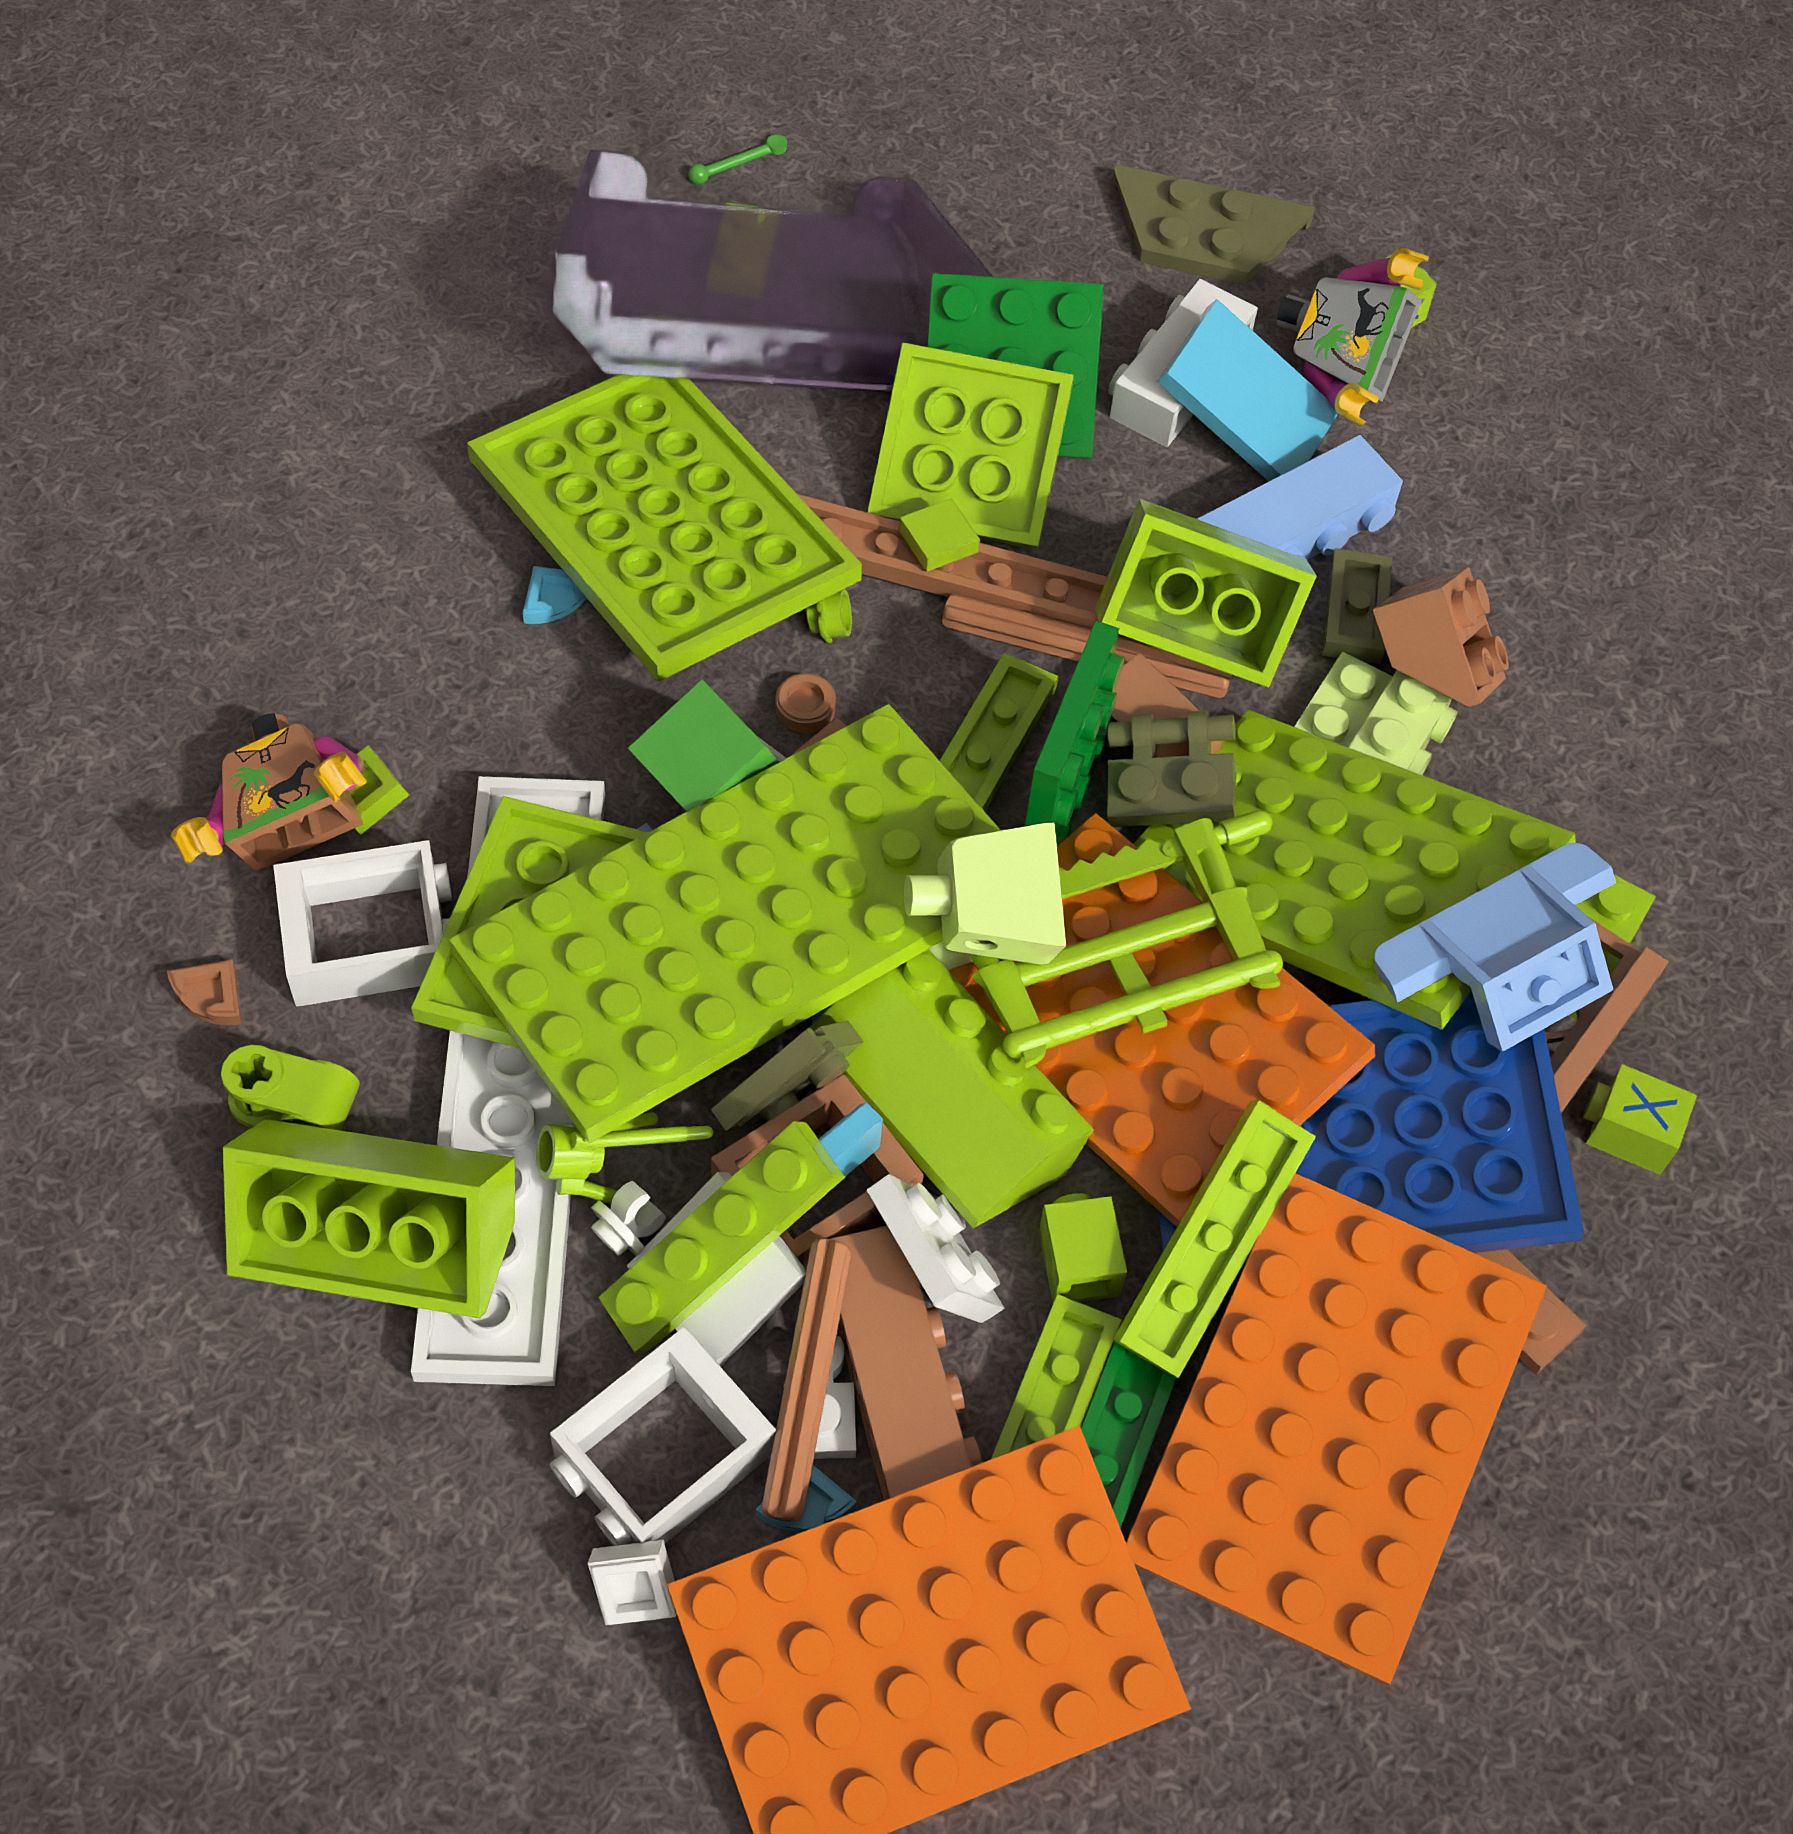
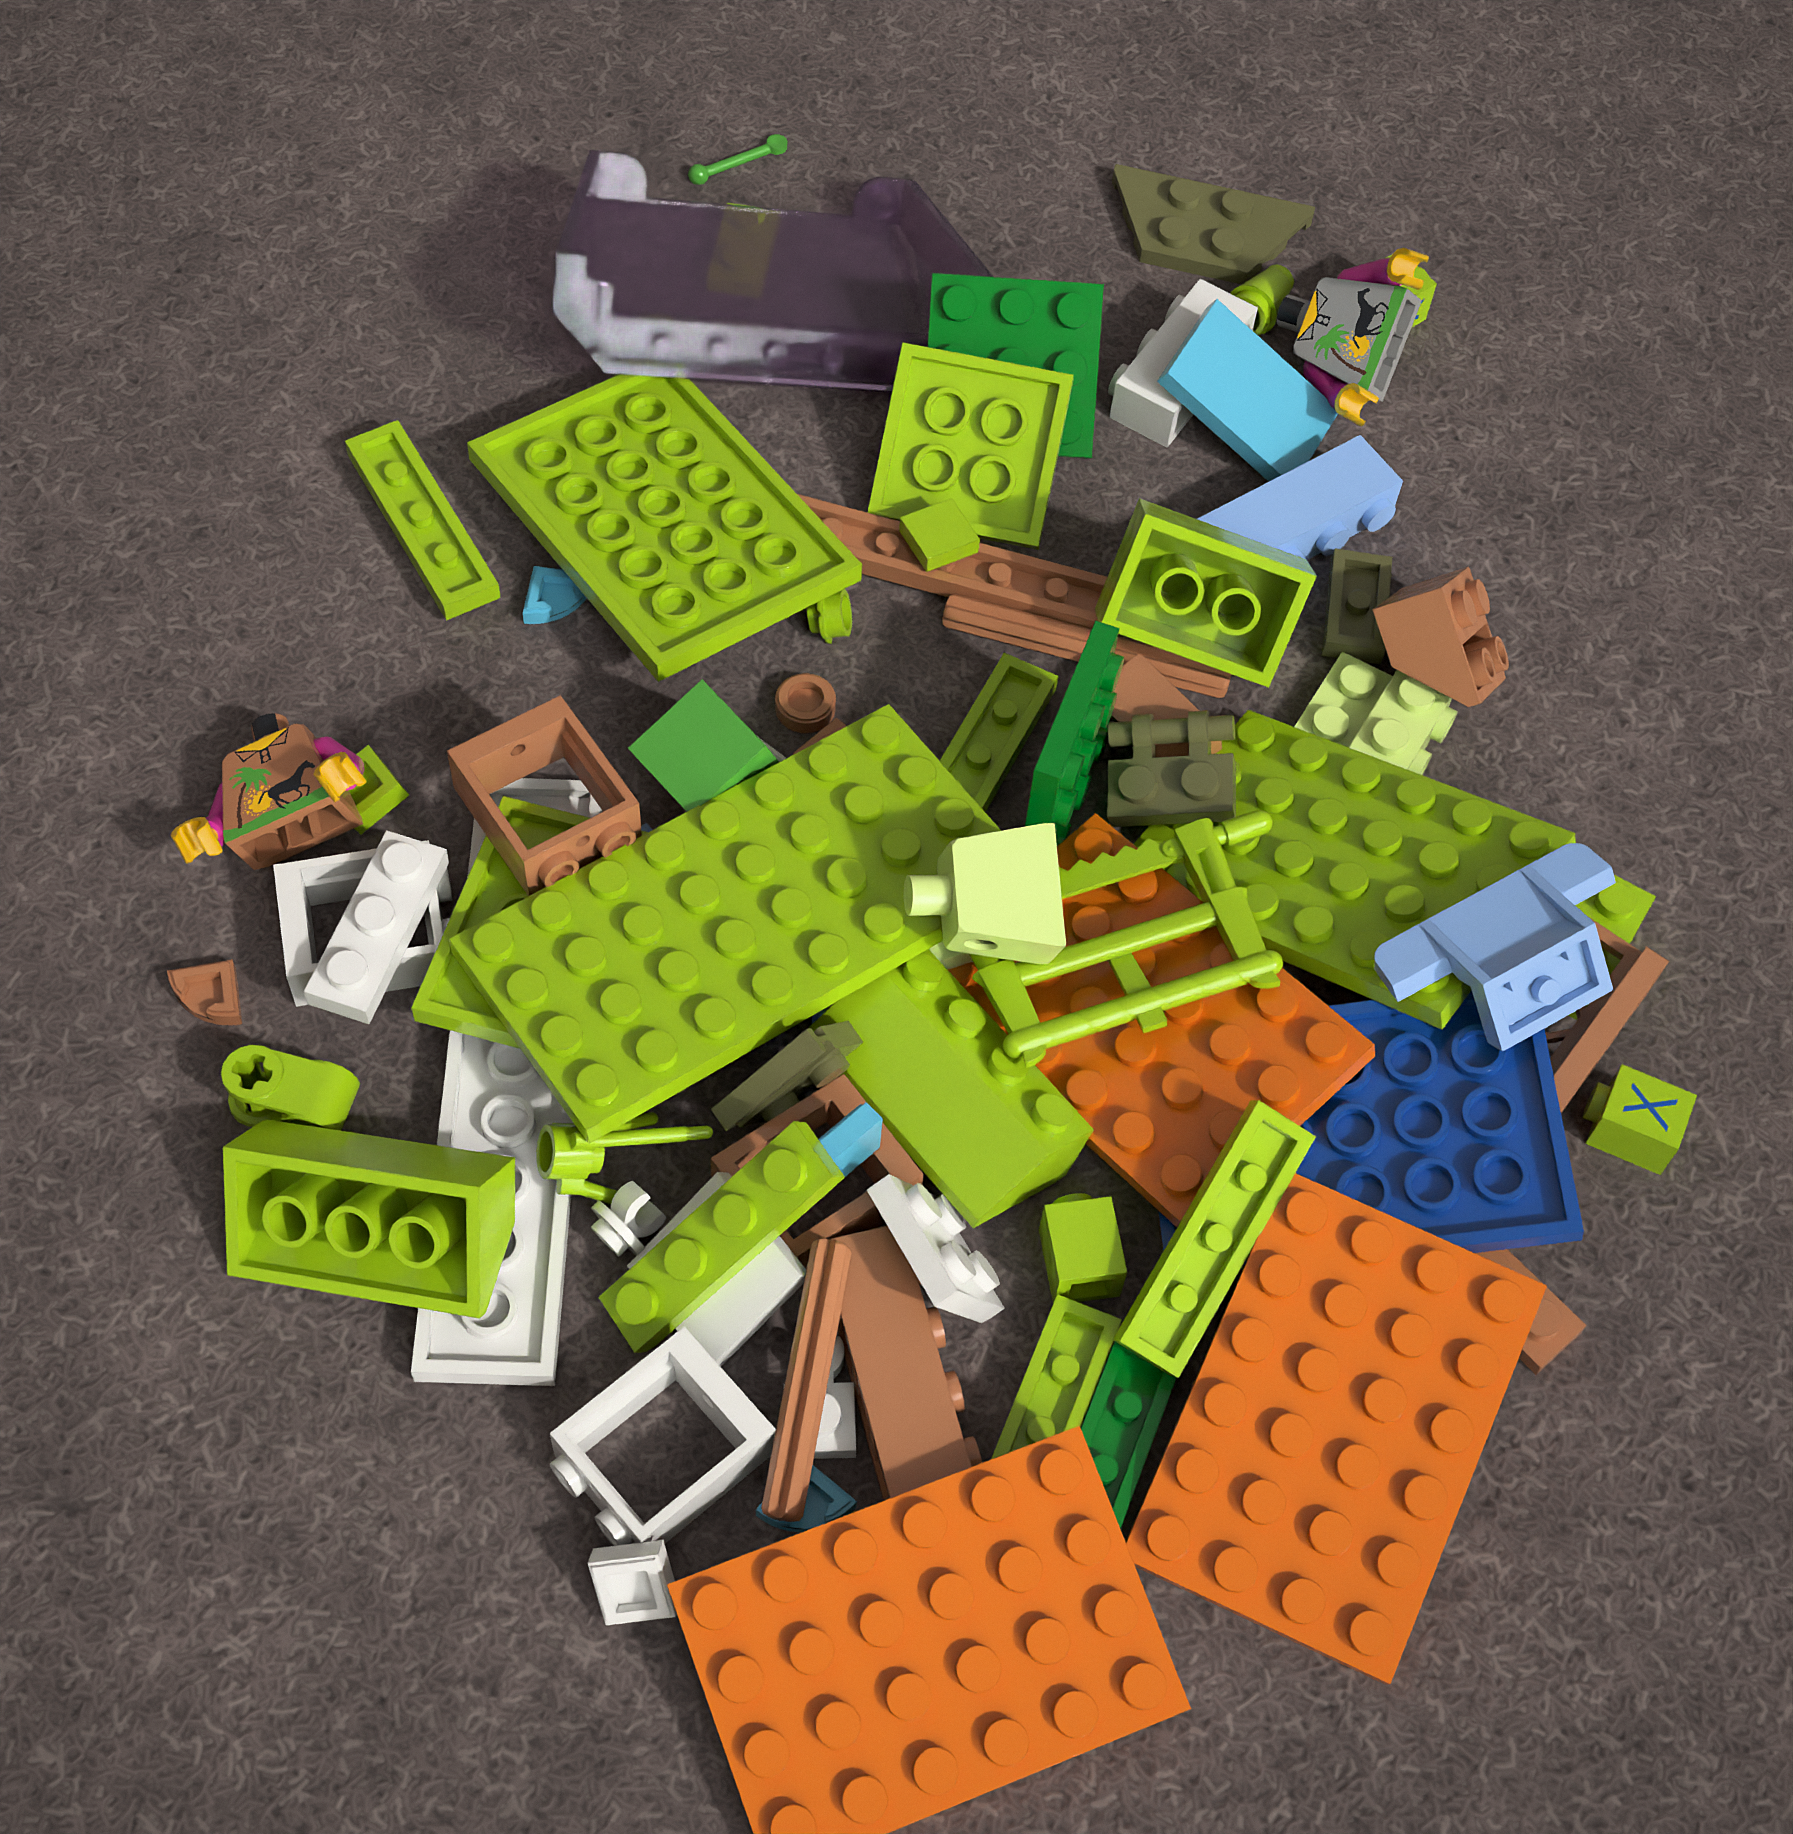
none -> white plate [304,830,449,1024]
none -> lime plate [345,420,500,621]
none -> nougat window [447,695,642,896]
none -> lime cone [1230,264,1294,335]

